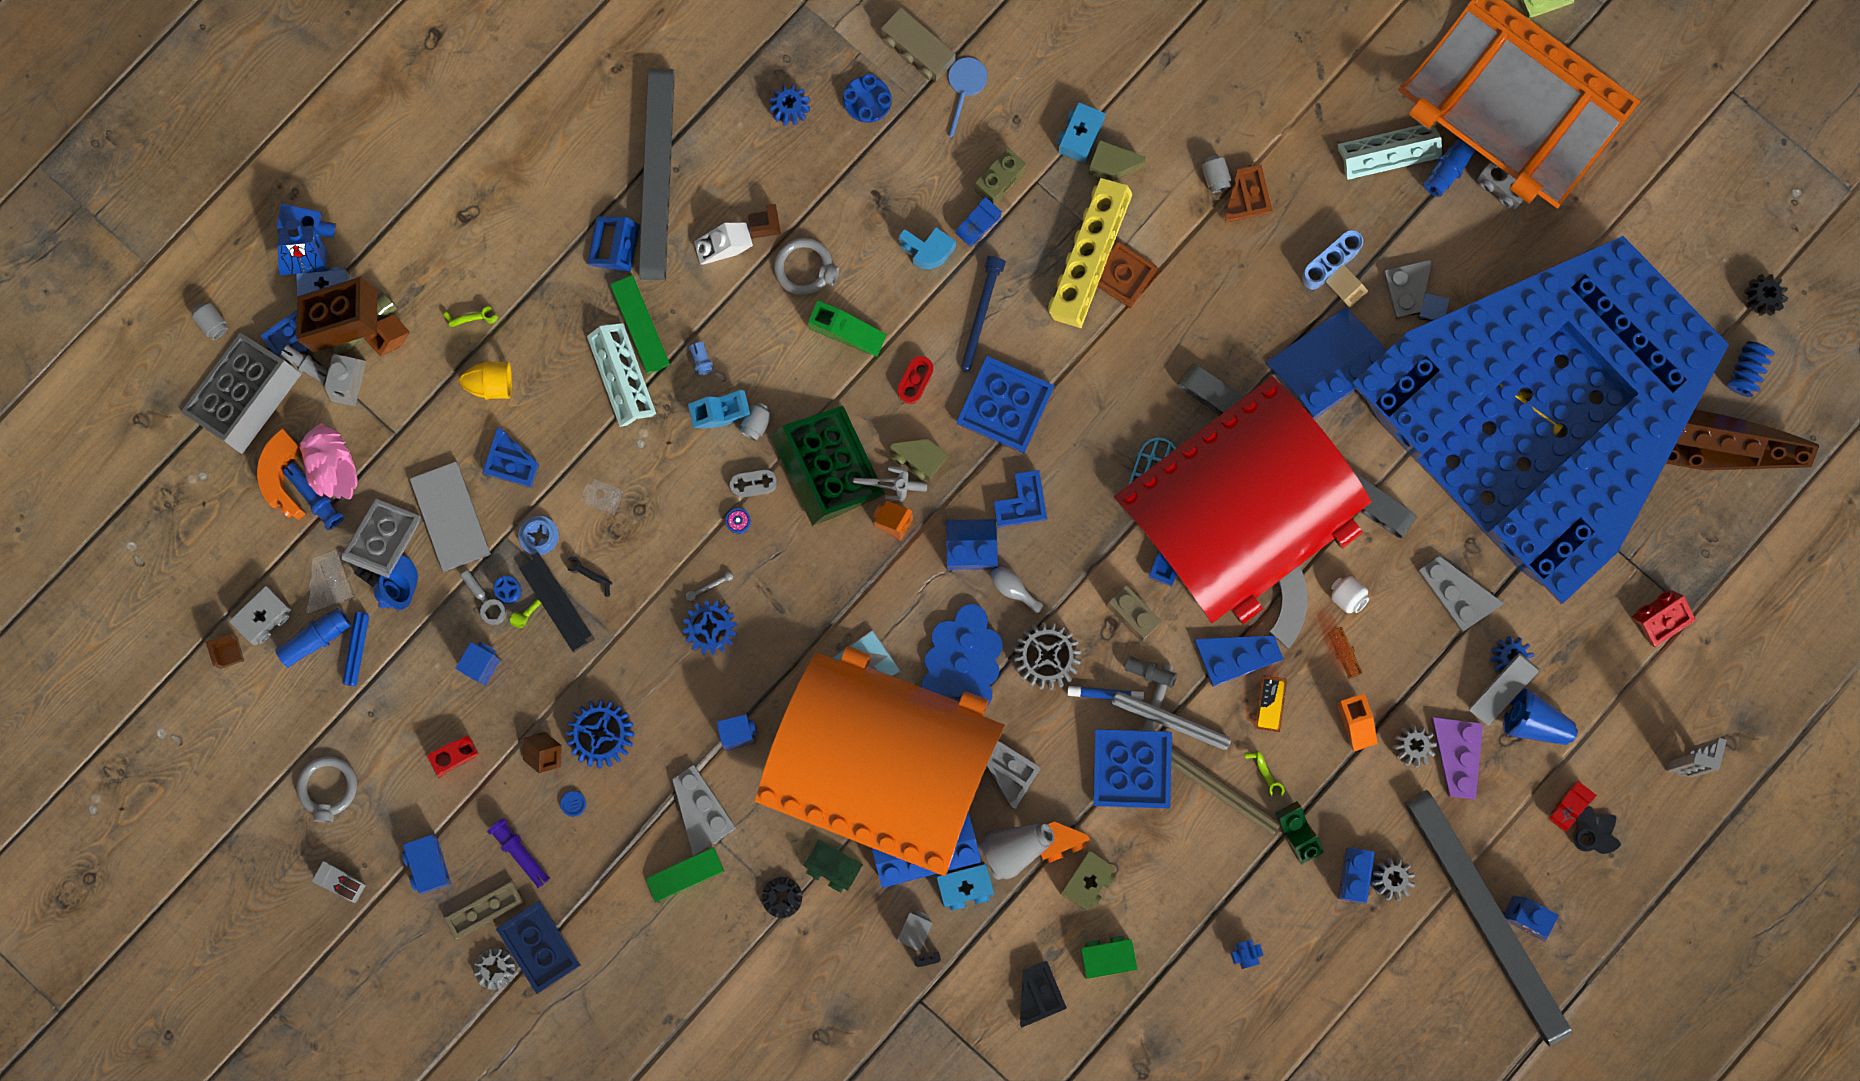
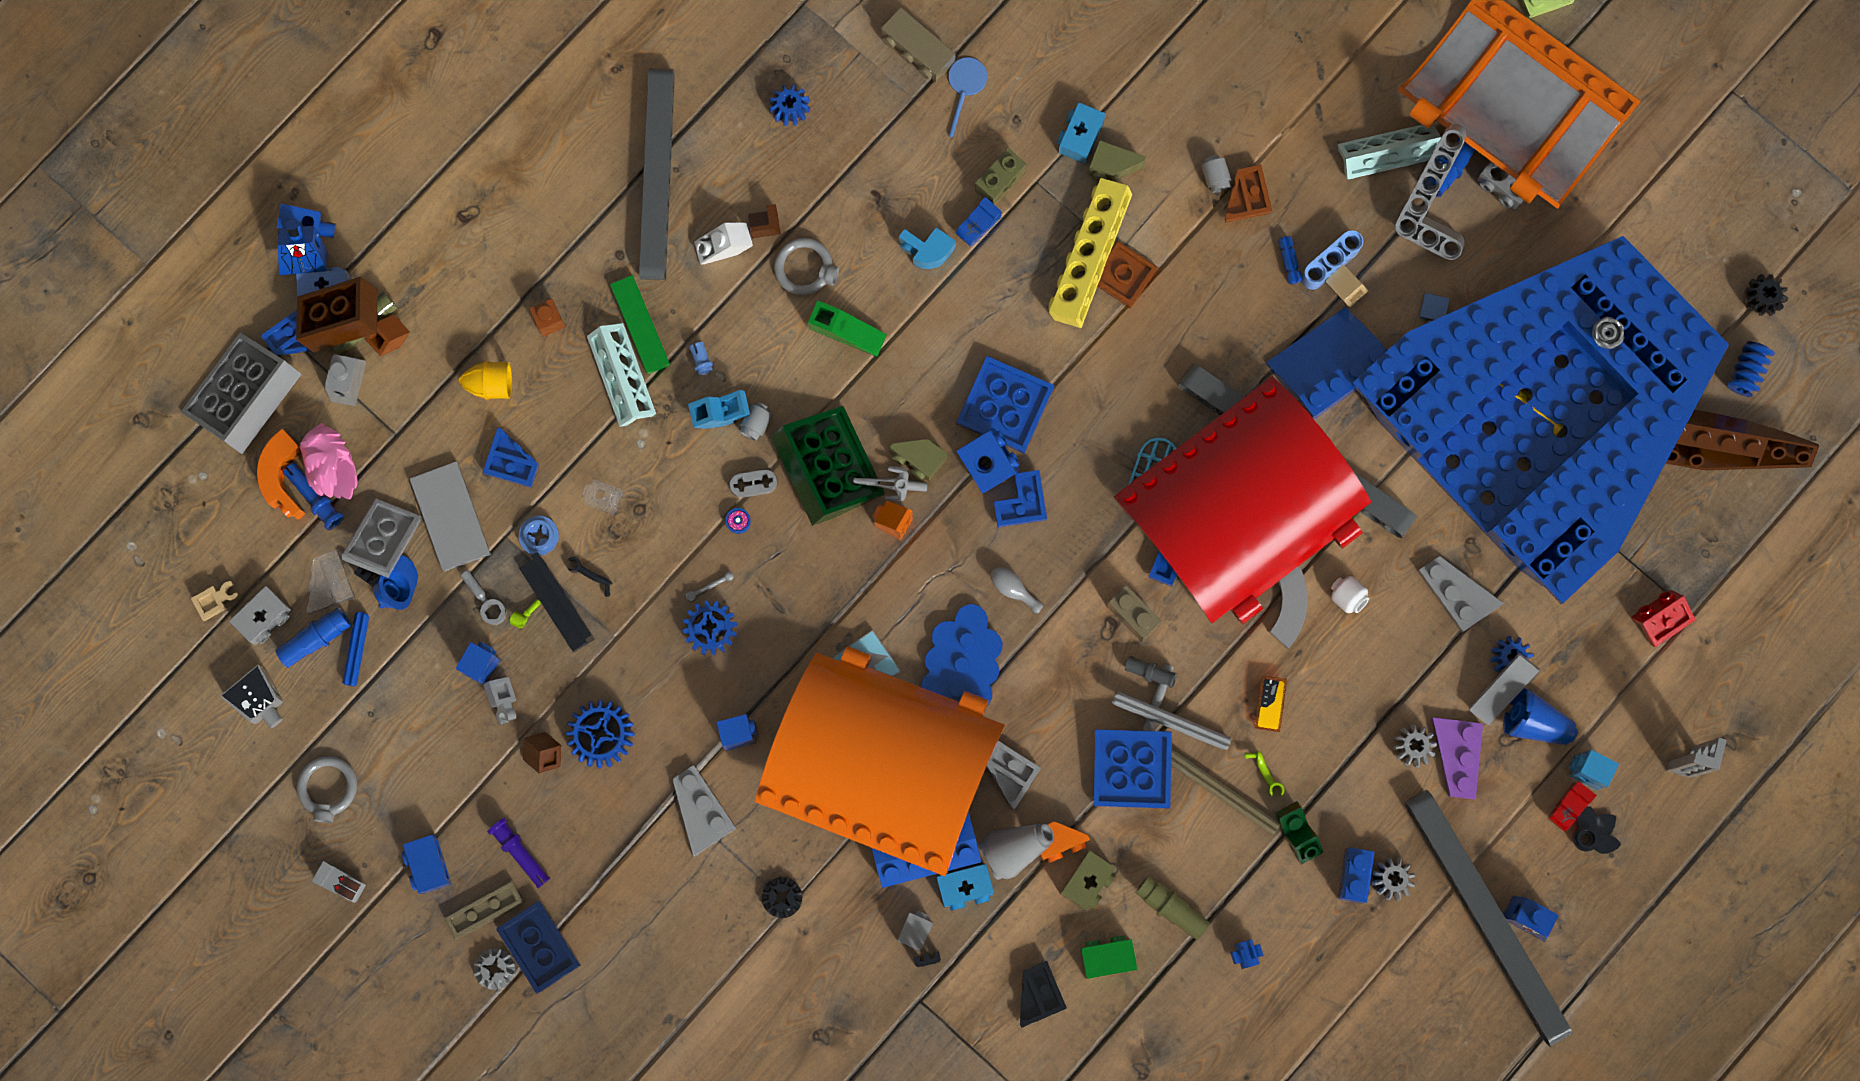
light grey brick [192,303,228,340] -> none
reddish brown panel [206,634,244,669] -> none
light grey pin [279,344,329,384] -> none
red leg [427,736,479,779] -> none
lime piece [443,307,498,327] -> none
blue wheel [494,576,522,603] -> none
blue piece [561,791,586,817] -> none
blue tile [587,217,640,272] -> none
green slope [646,848,725,903] -> none
clear green bracket [803,840,863,893] -> none
blue dish [843,74,892,123] -> none
red plate [898,356,933,404] -> none
blue slope [946,519,998,570] -> none
dark blue piece [961,256,1006,372] -> none
light grey gear [1013,622,1082,690] -> none
blue bar [1067,686,1144,701] -> none
blue wing [1194,636,1284,687] -> none
clear orange pin [1328,627,1363,679] -> none
orange slope [1336,693,1378,752] -> none
light grey wing [1383,260,1432,319] -> none
none -> tan plate [191,581,240,621]
none -> torso [220,665,283,728]
none -> light grey plate [483,677,517,725]
none -> dark orange brick [529,298,565,337]
none -> blue brick [957,428,1020,494]
none -> olive piece [1135,875,1210,940]
none -> blue axle [1278,236,1302,284]
none -> light grey beam [1395,124,1467,260]
none -> dark azure brick [1569,750,1619,790]
none -> light grey plate [1592,317,1624,349]

